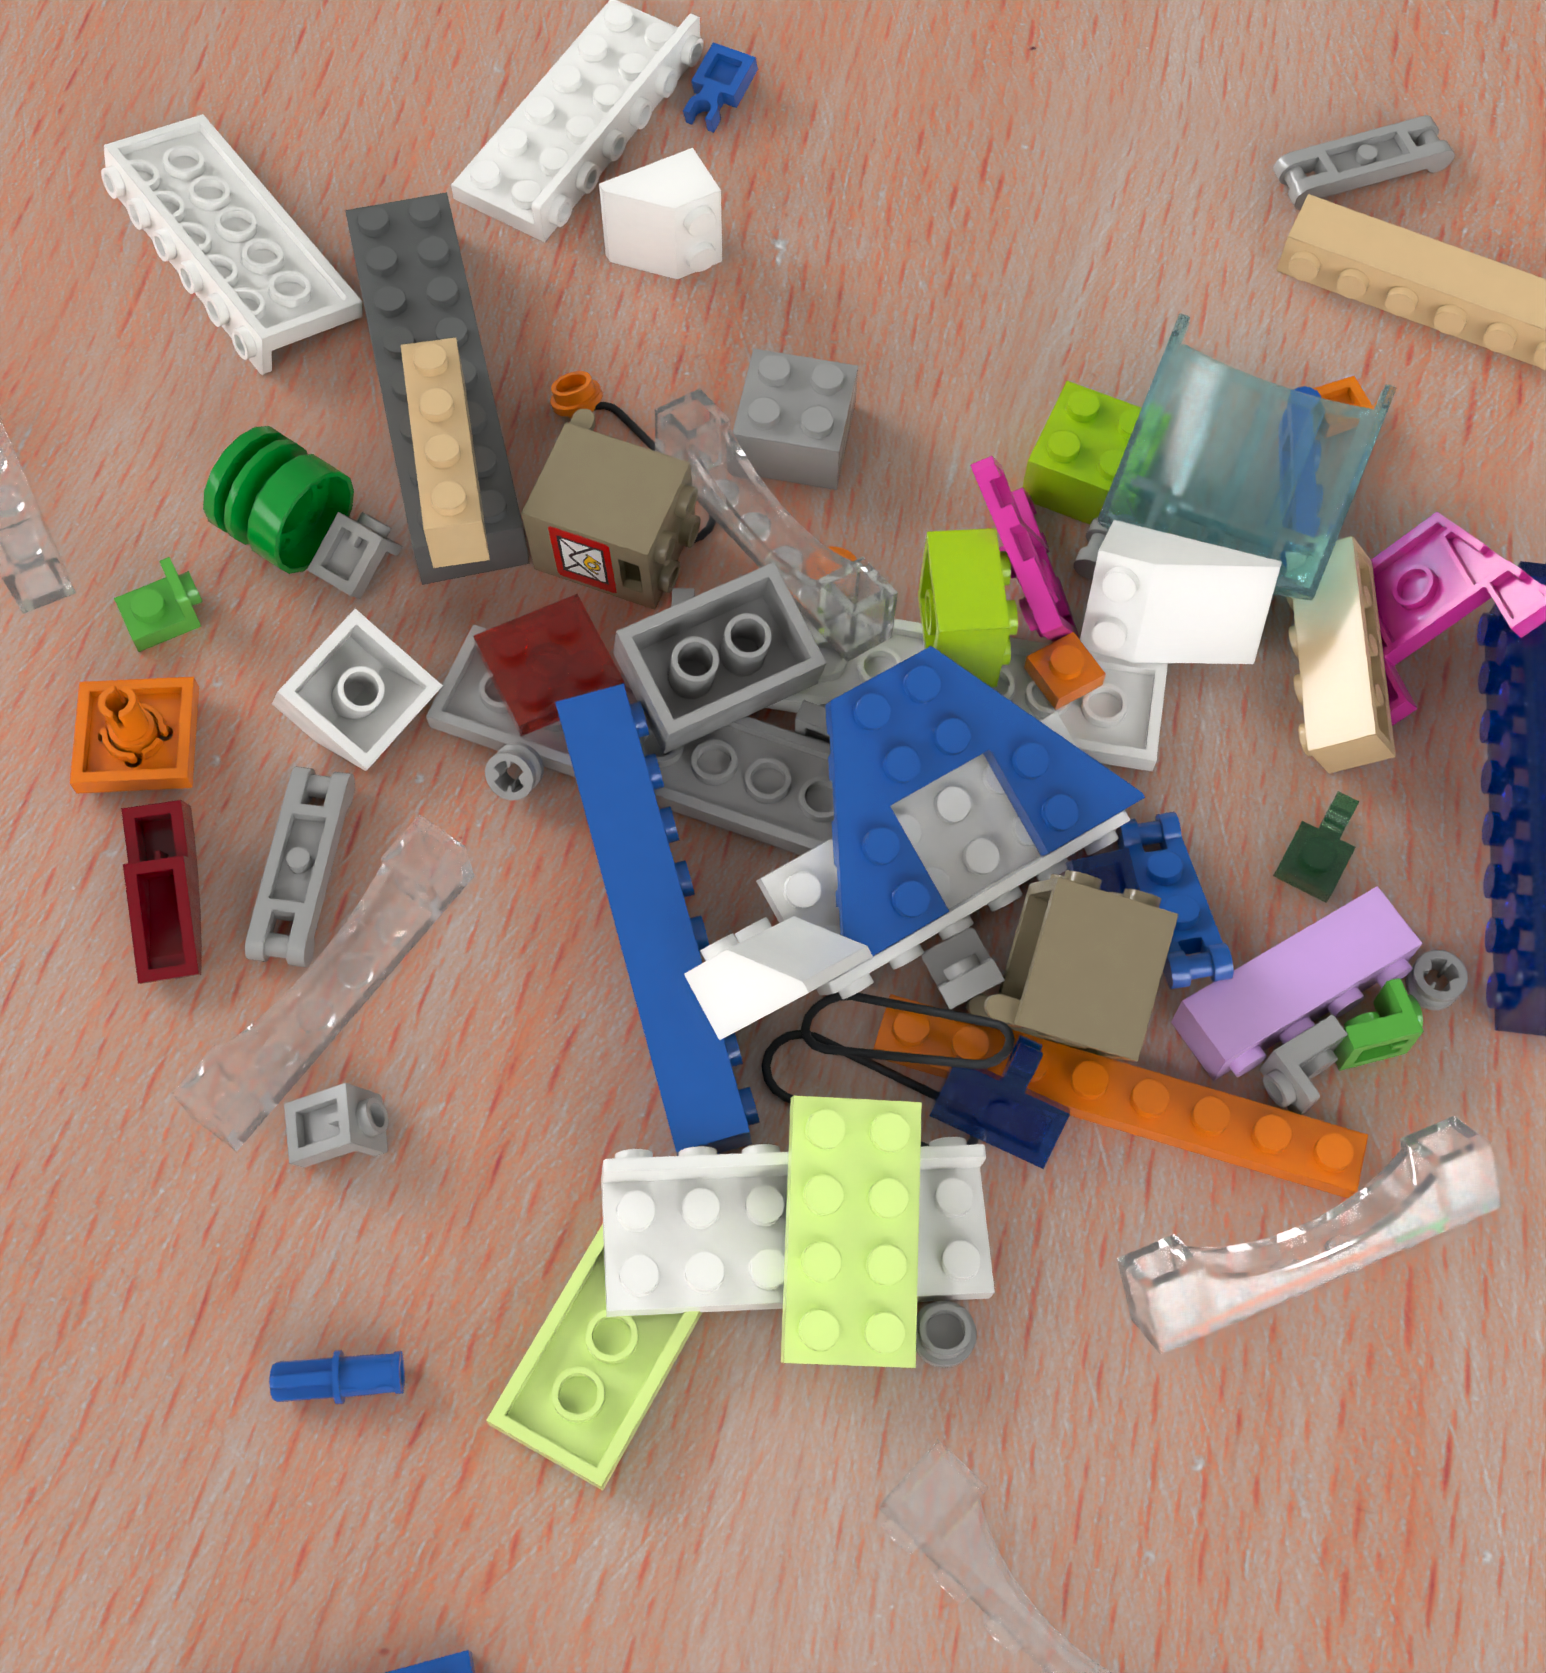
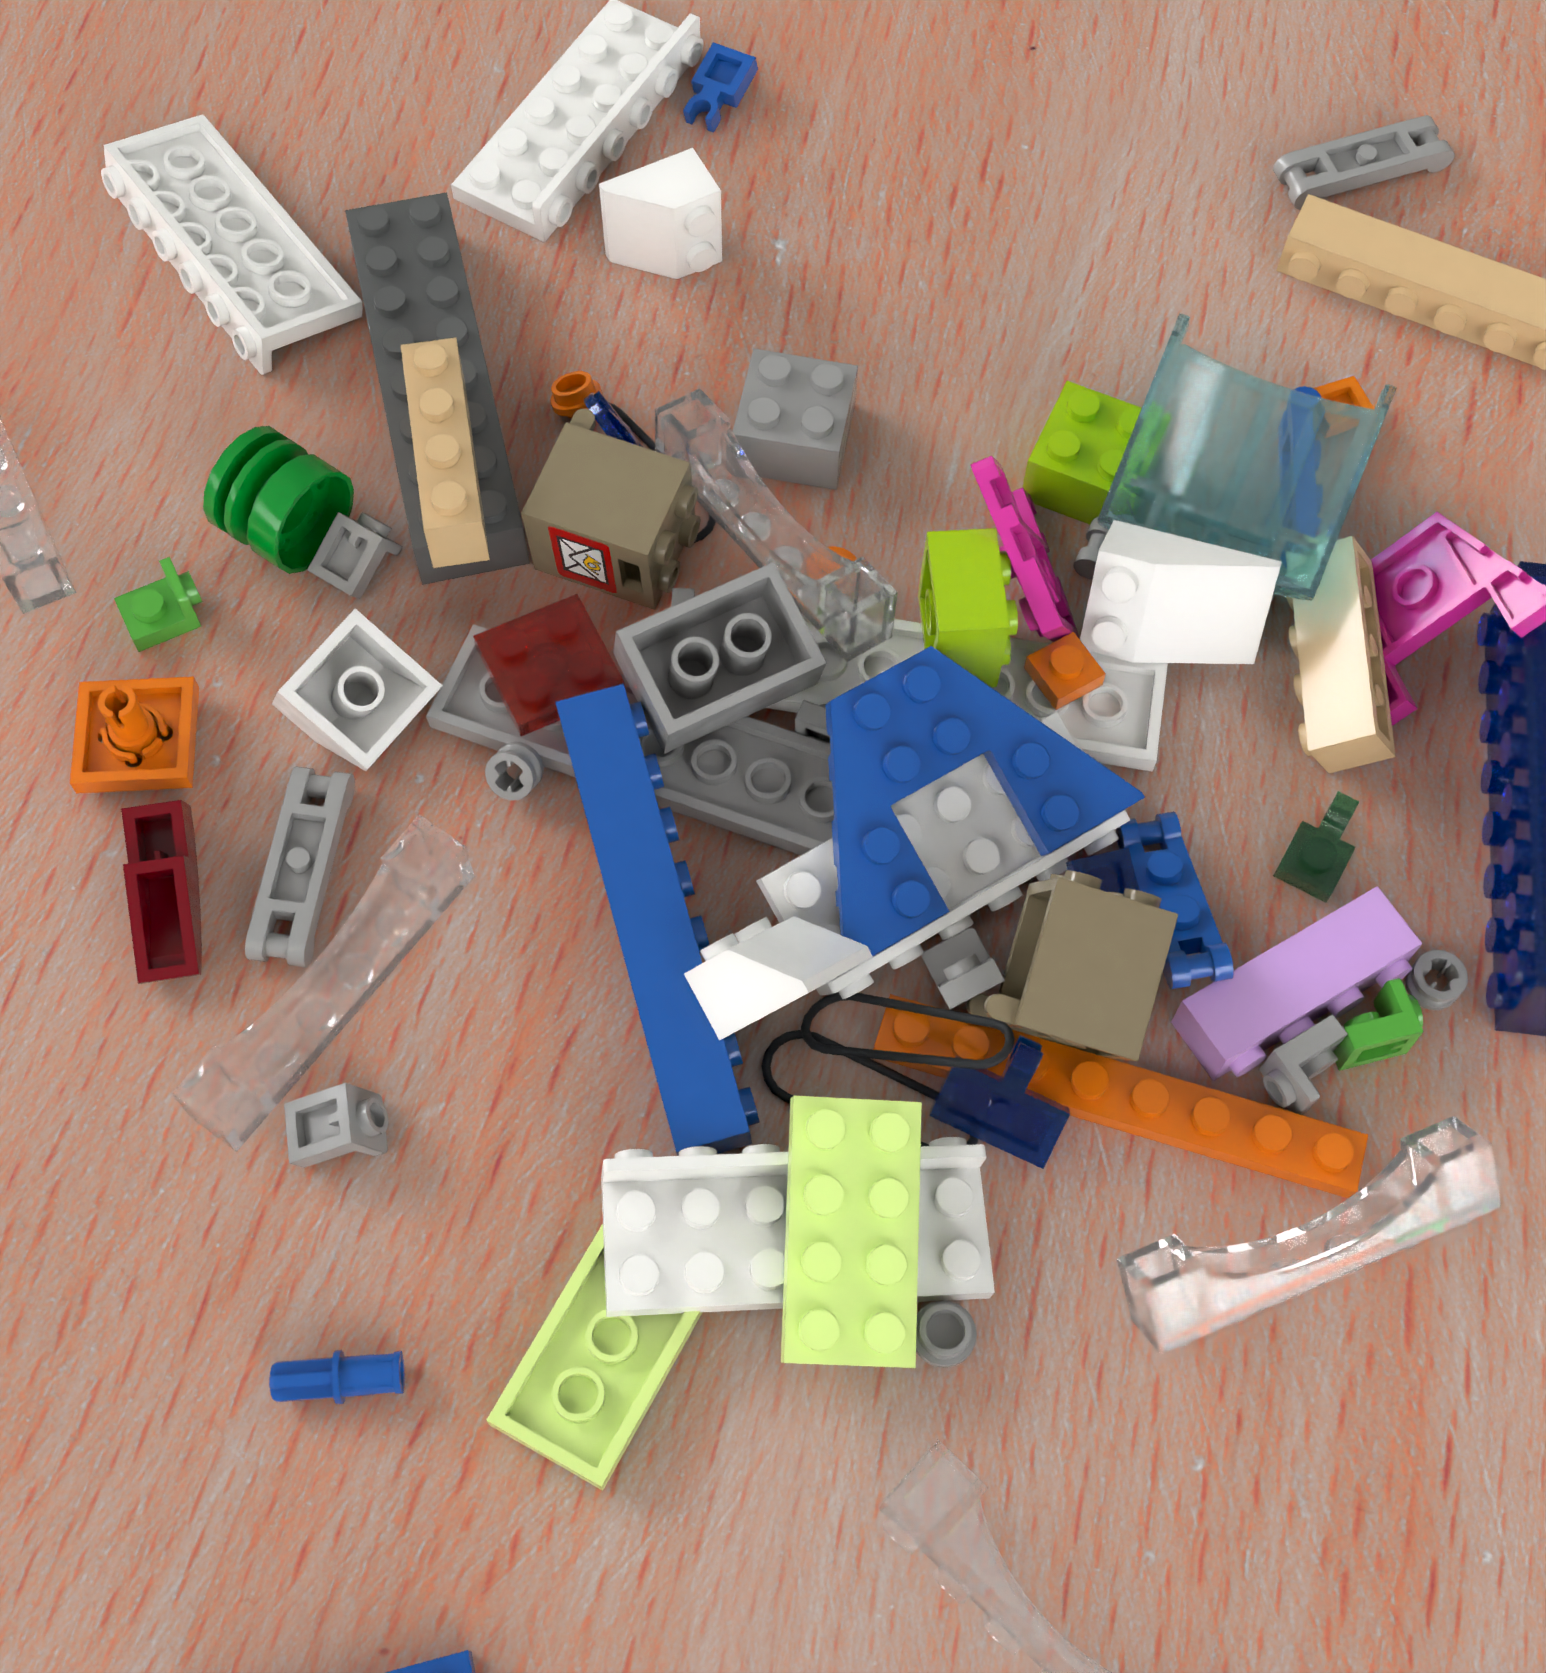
none -> clear blue wheel [583,391,643,447]

